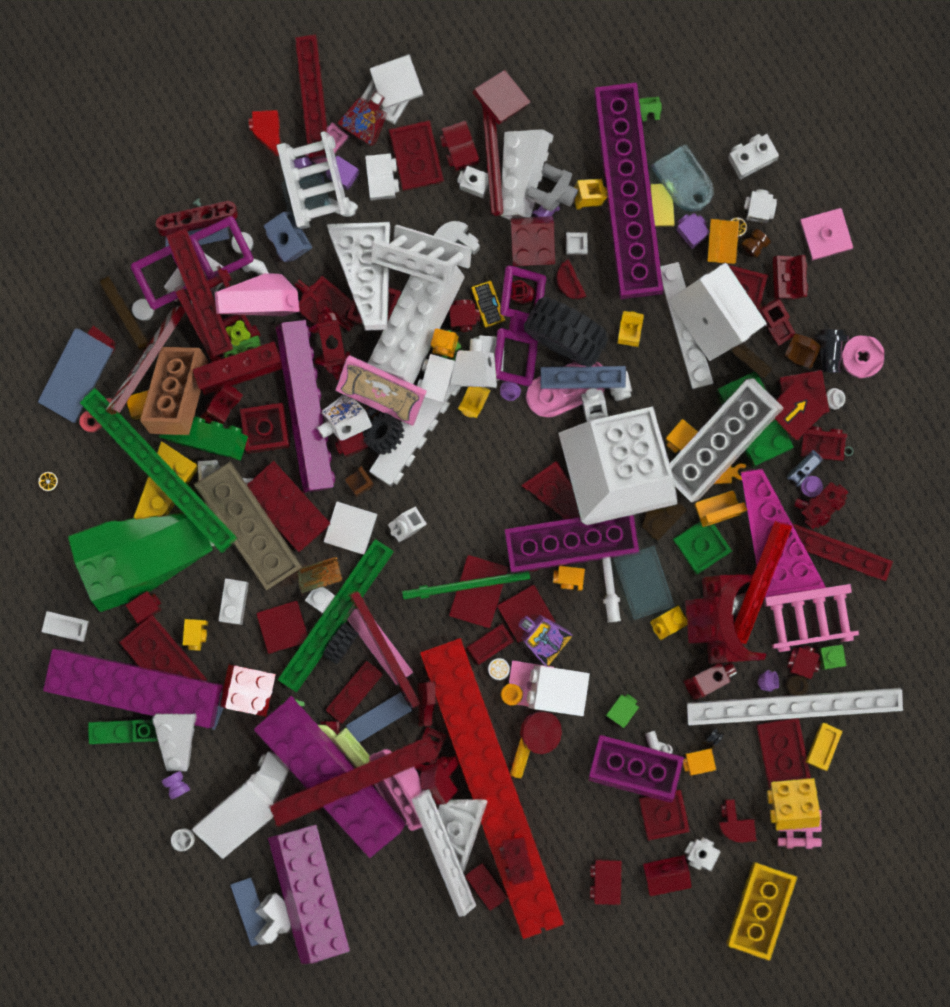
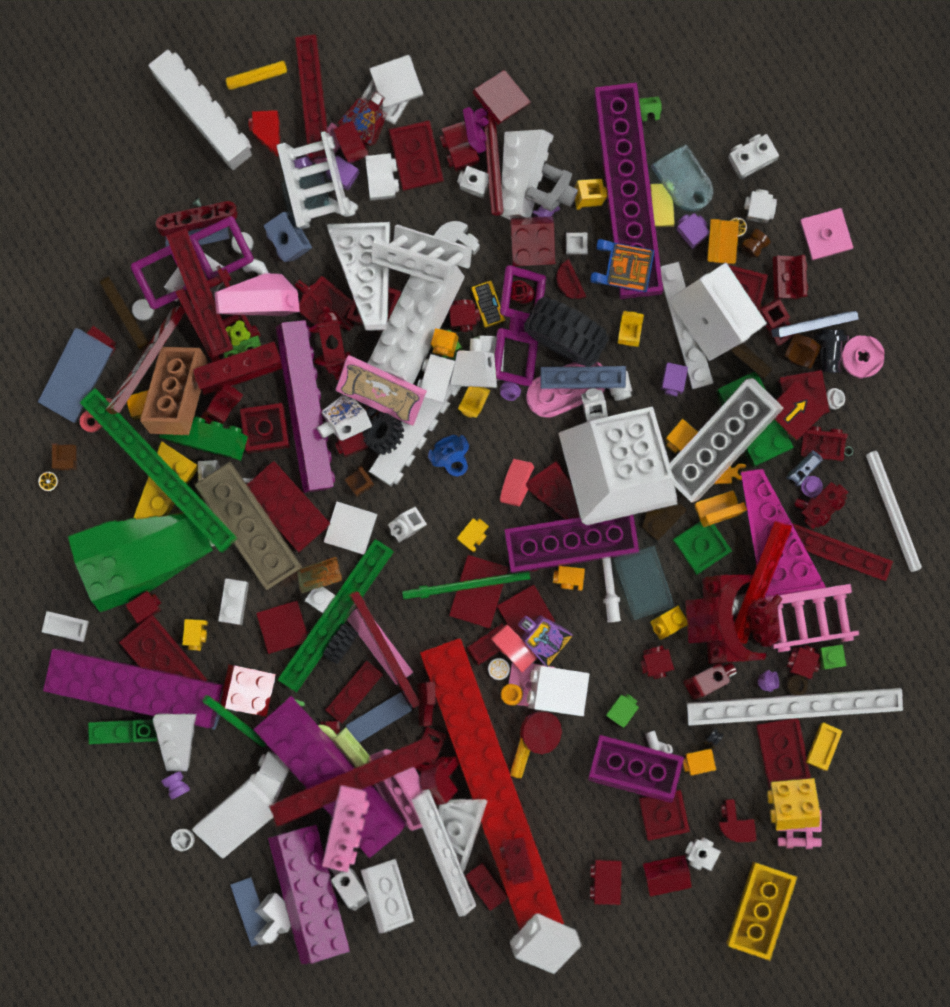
none -> reddish brown panel [52,443,77,471]
none -> white brick [148,50,252,171]
none -> green bar [202,695,267,747]
none -> yellow axle [226,61,287,90]
none -> bright pink brick [322,786,369,872]
none -> white torso [330,868,370,911]
none -> dark red brick [333,121,369,164]
none -> white tile [361,859,414,933]
none -> blue tile [428,435,469,476]
none -> yellow brick [457,519,489,553]
none -> magenta plate [463,107,489,153]
none -> coral slope [491,624,537,673]
none -> coral slope [500,459,534,507]
none -> white brick [510,913,581,974]
none -> flag [590,239,655,292]
none -> dark red brick [640,646,674,680]
none -> medium lavender brick [660,363,688,396]
none -> dark red brick [747,594,783,647]
none -> tile [771,311,859,337]
none -> white axle [866,451,922,572]

